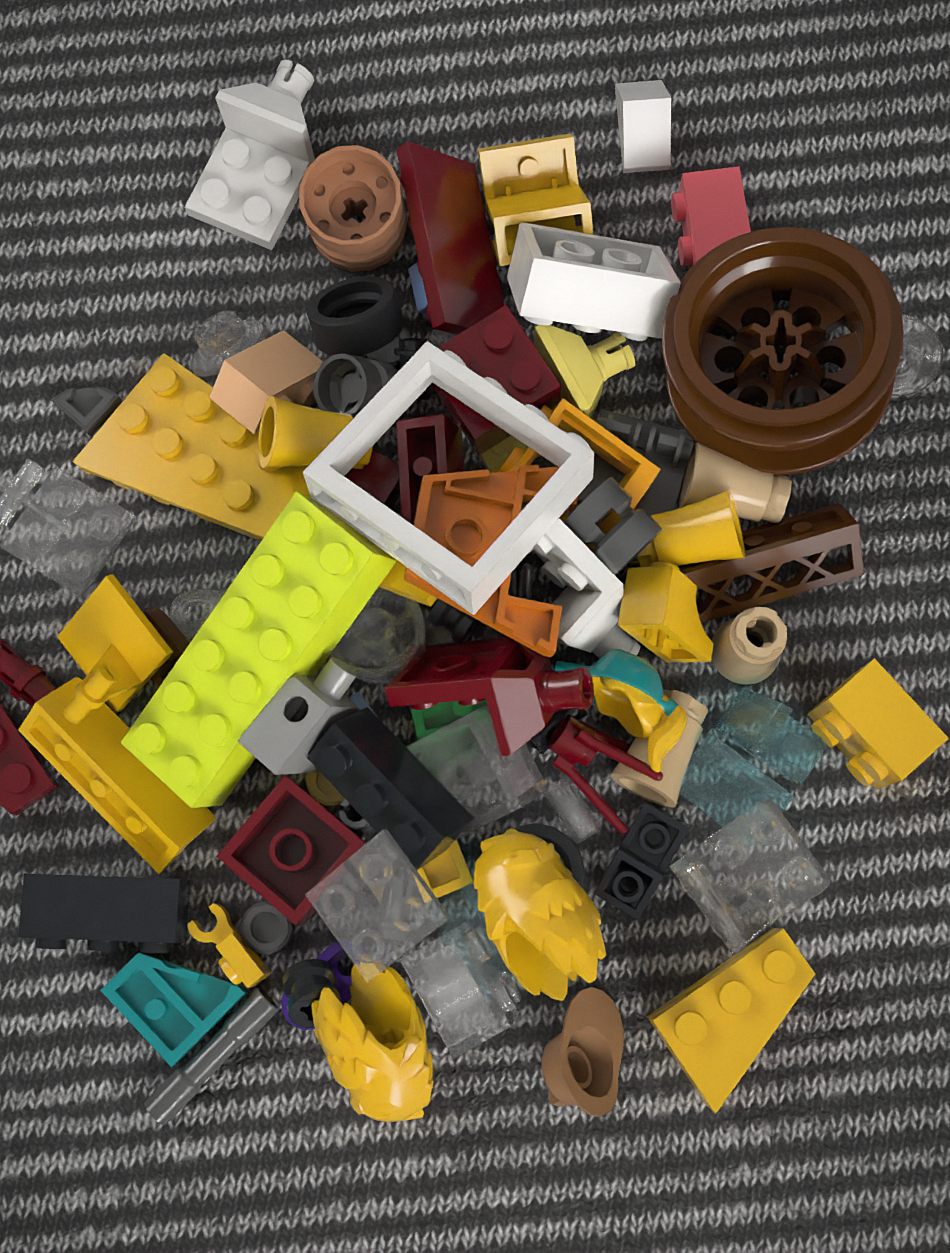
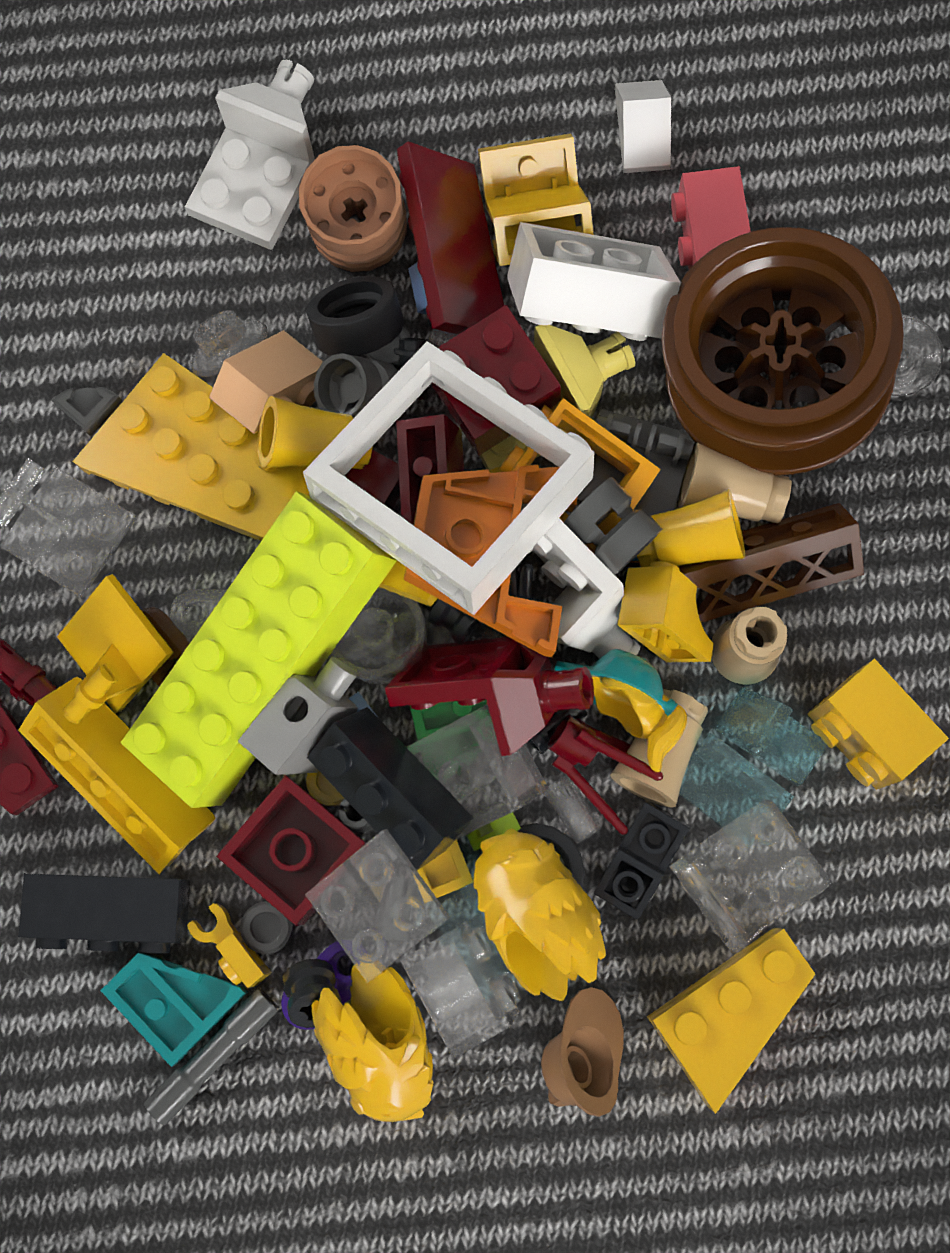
none -> lime tile [466,811,521,851]

